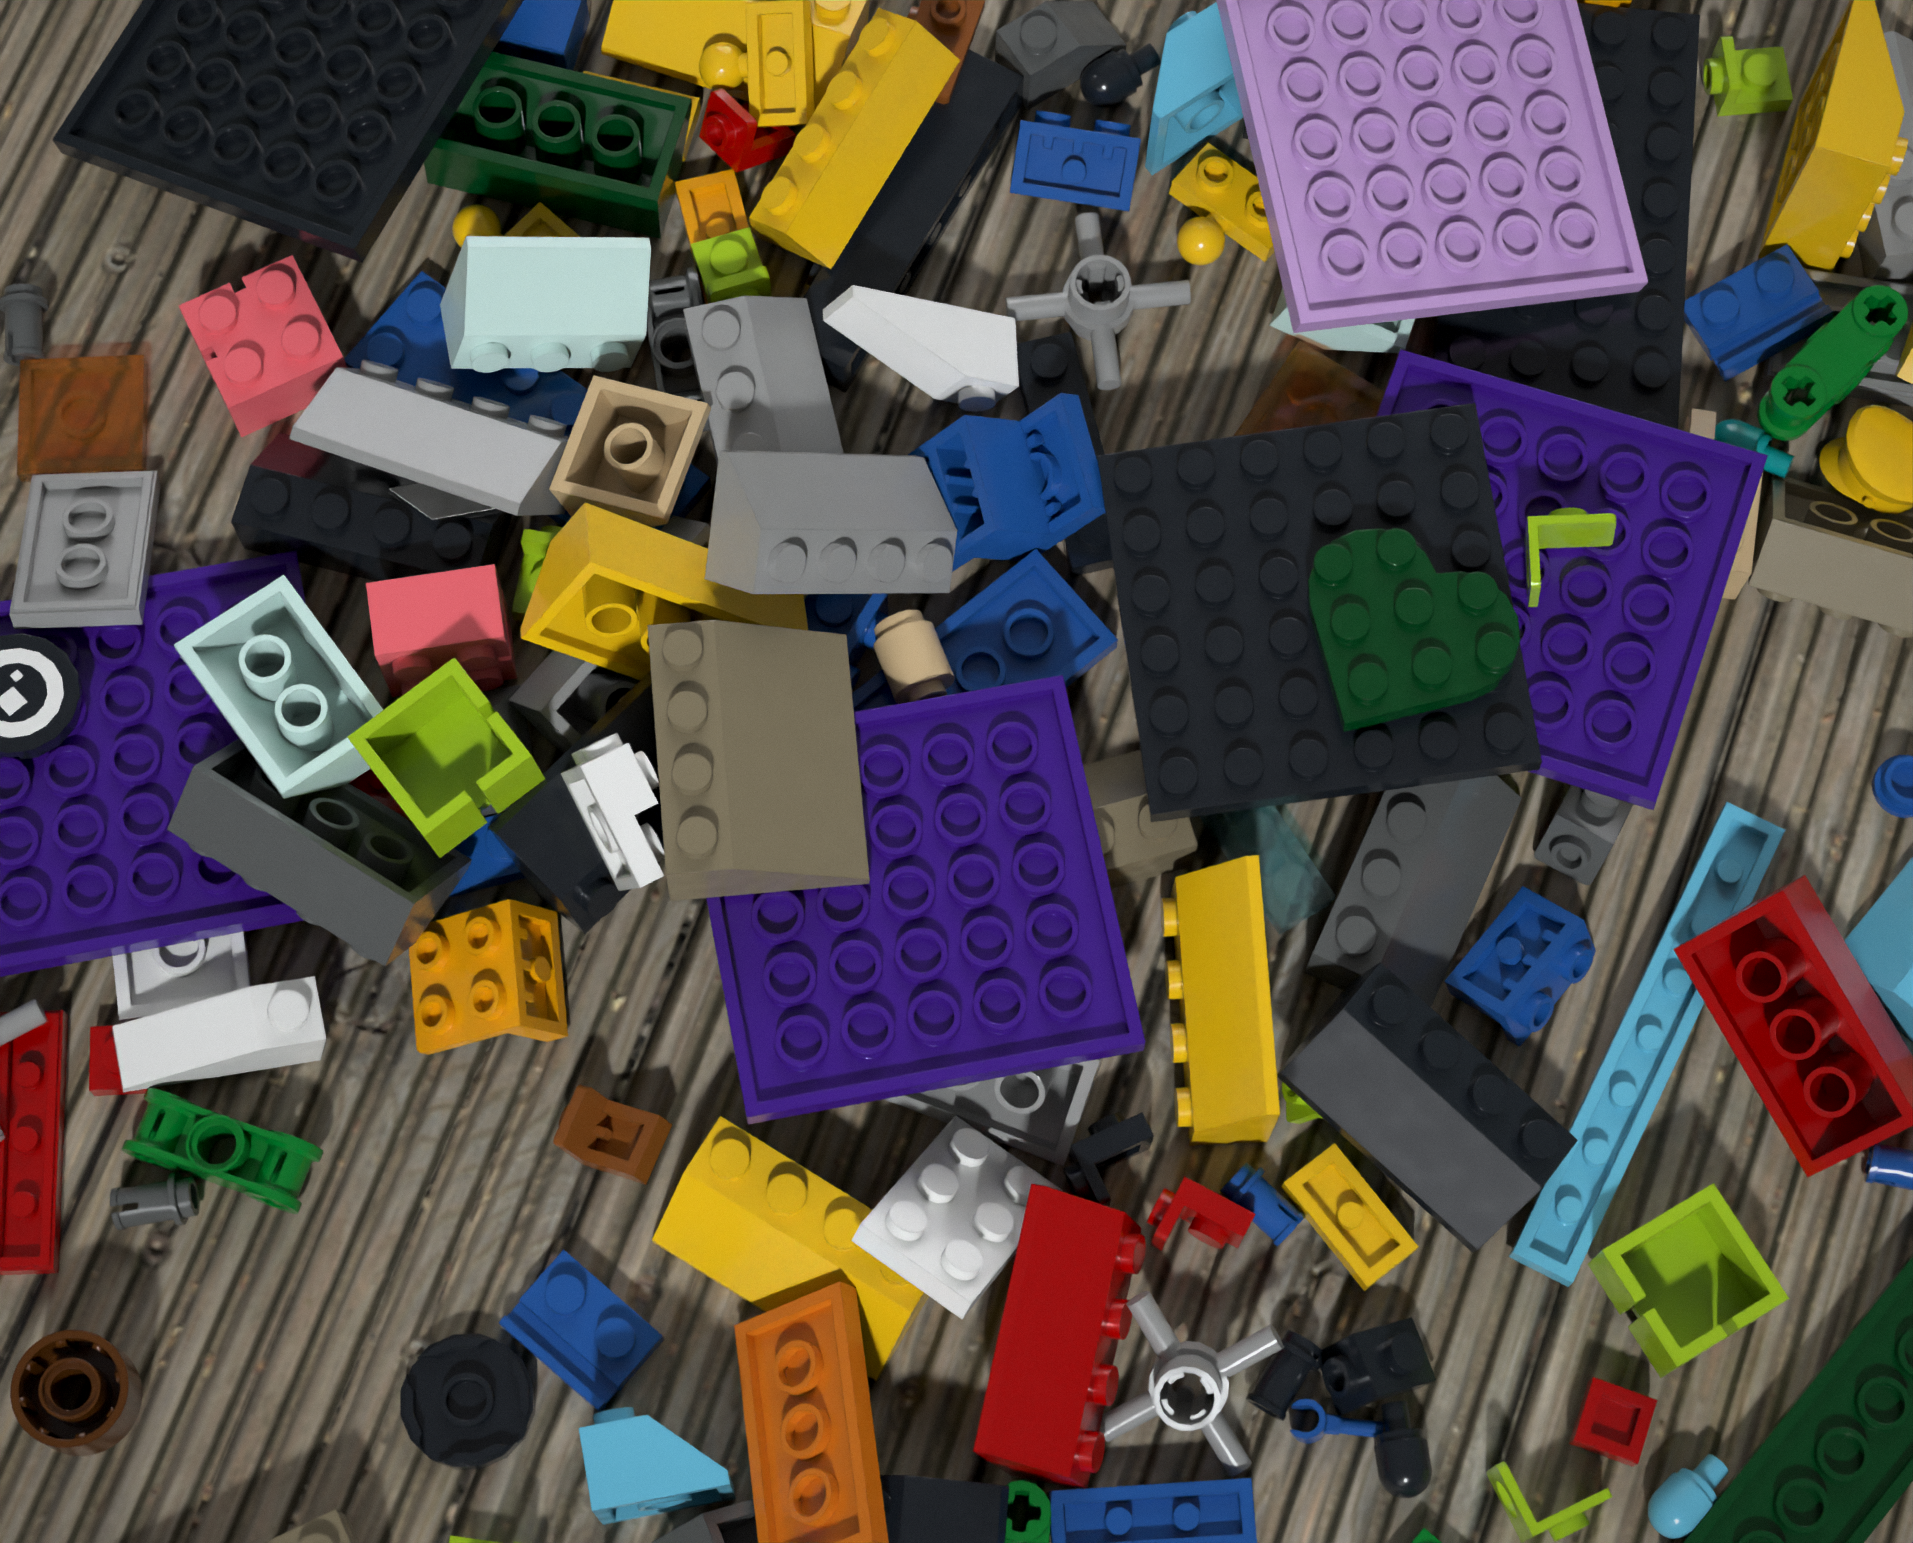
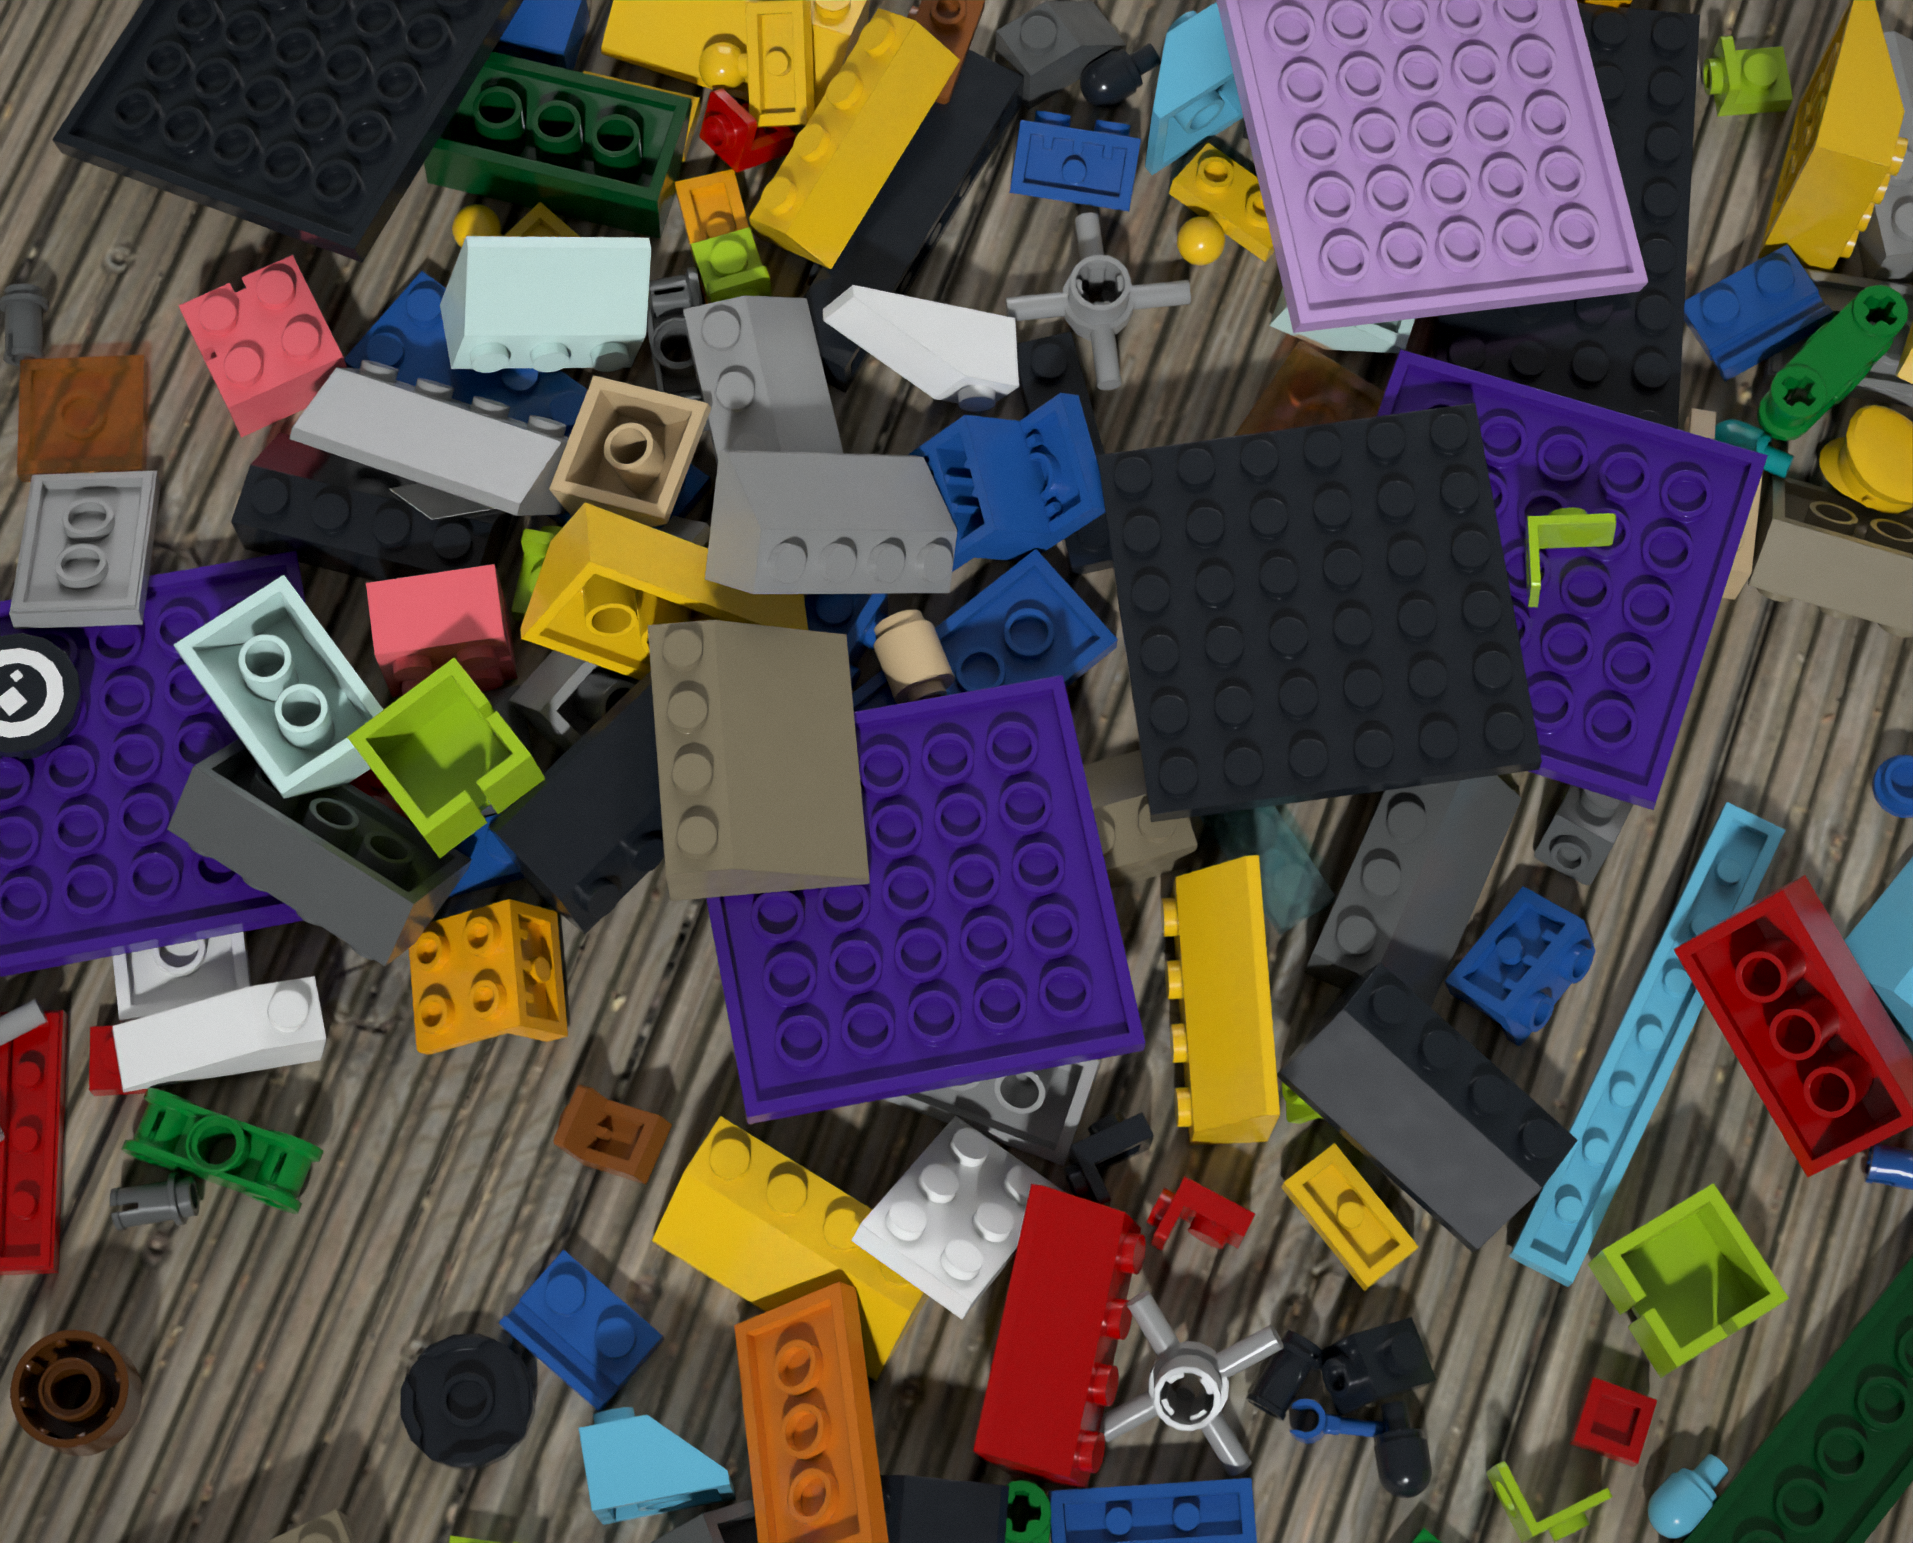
white plate [561,733,665,891] -> none
blue pin [1220,1162,1306,1246] -> none
dark green plate [1307,528,1520,732] -> none

